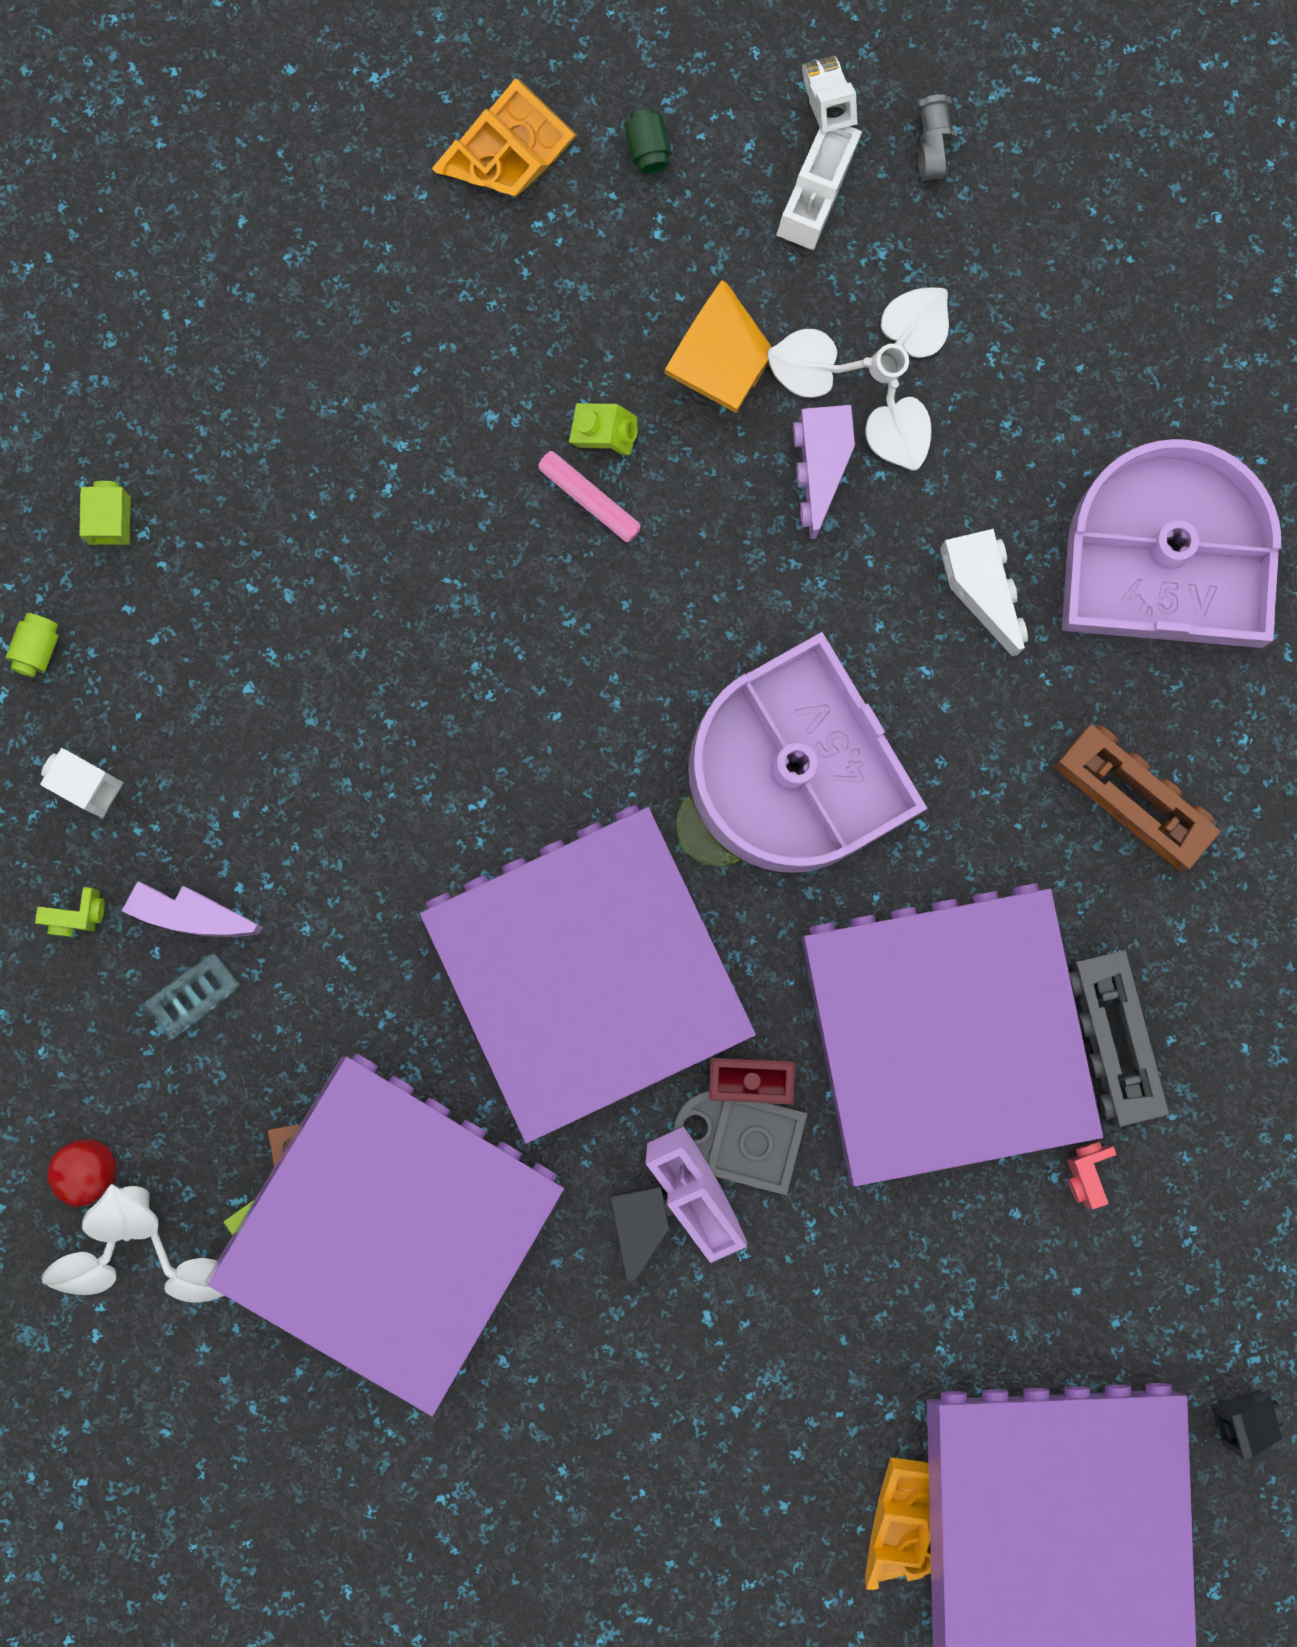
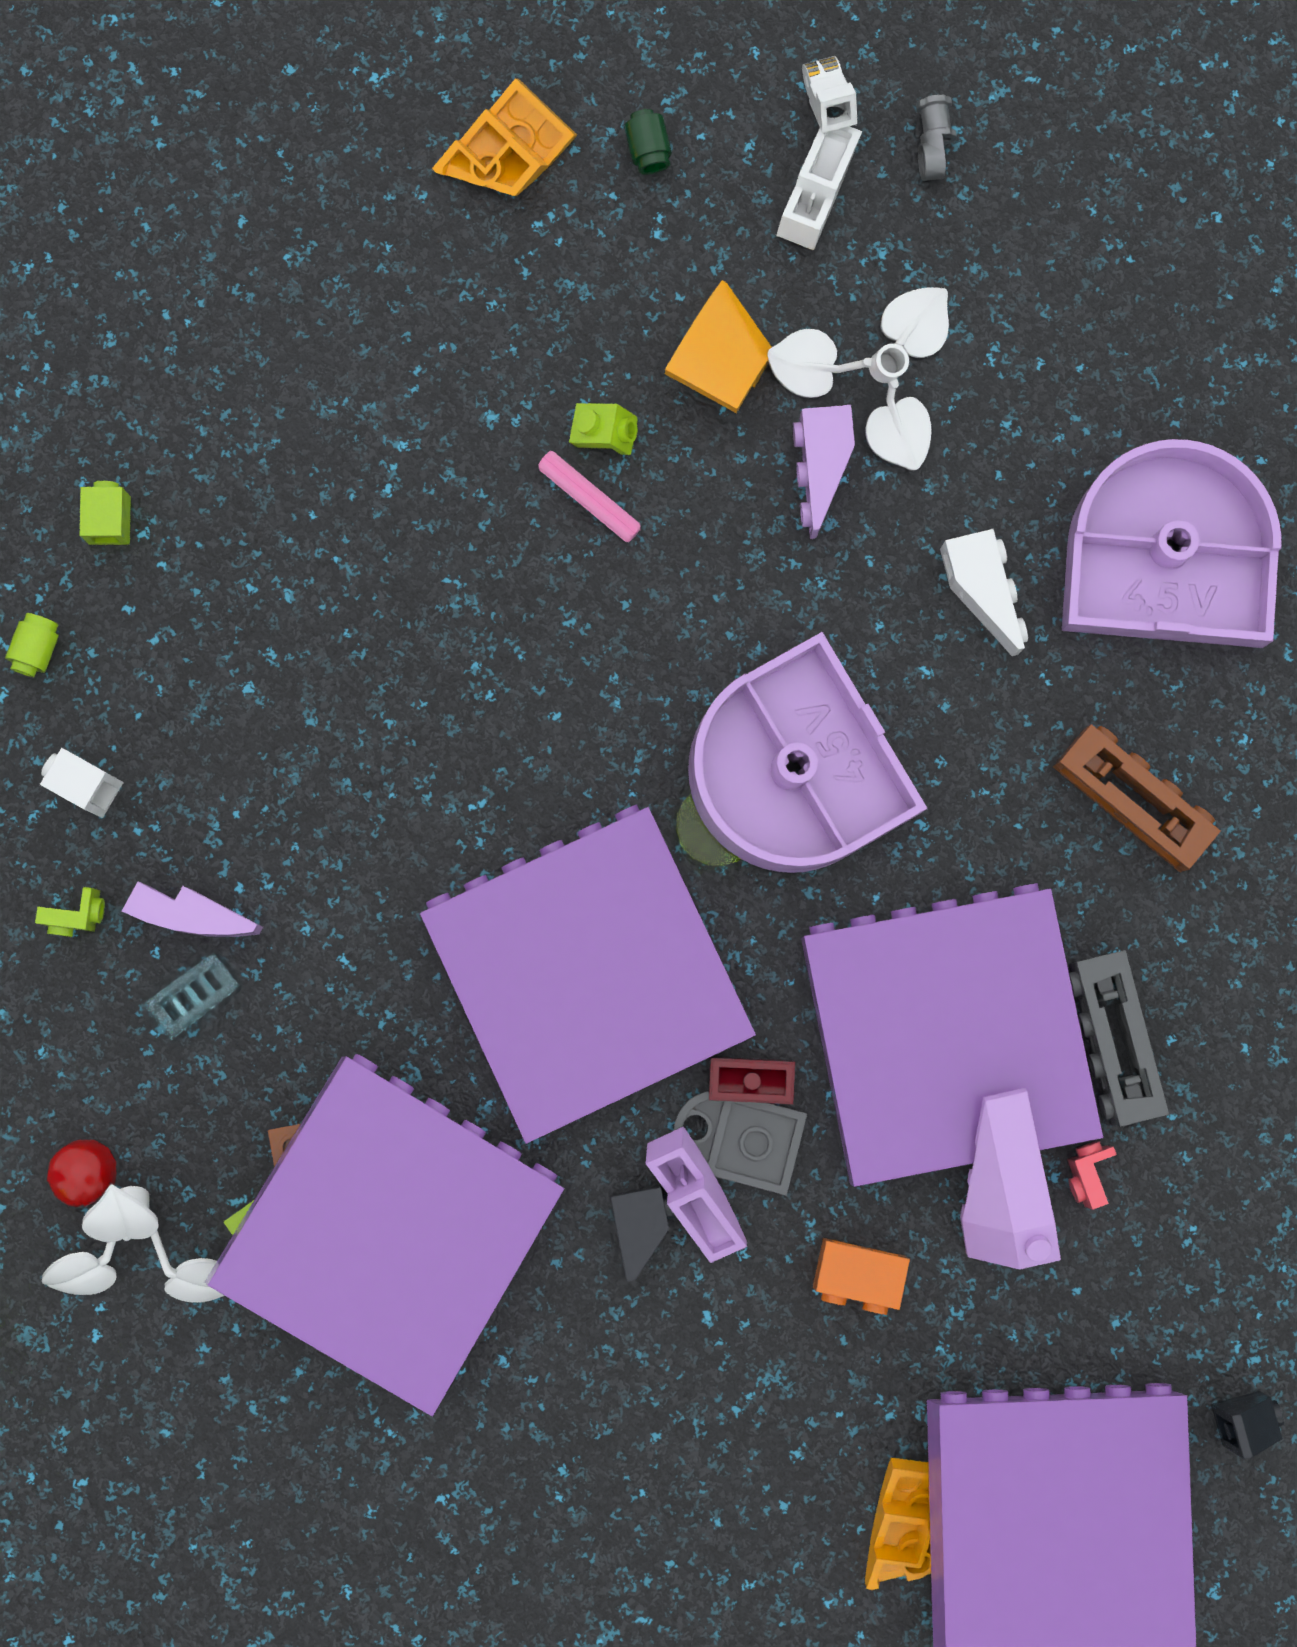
none -> orange brick [813,1238,910,1315]
none -> lavender wedge [960,1088,1061,1270]

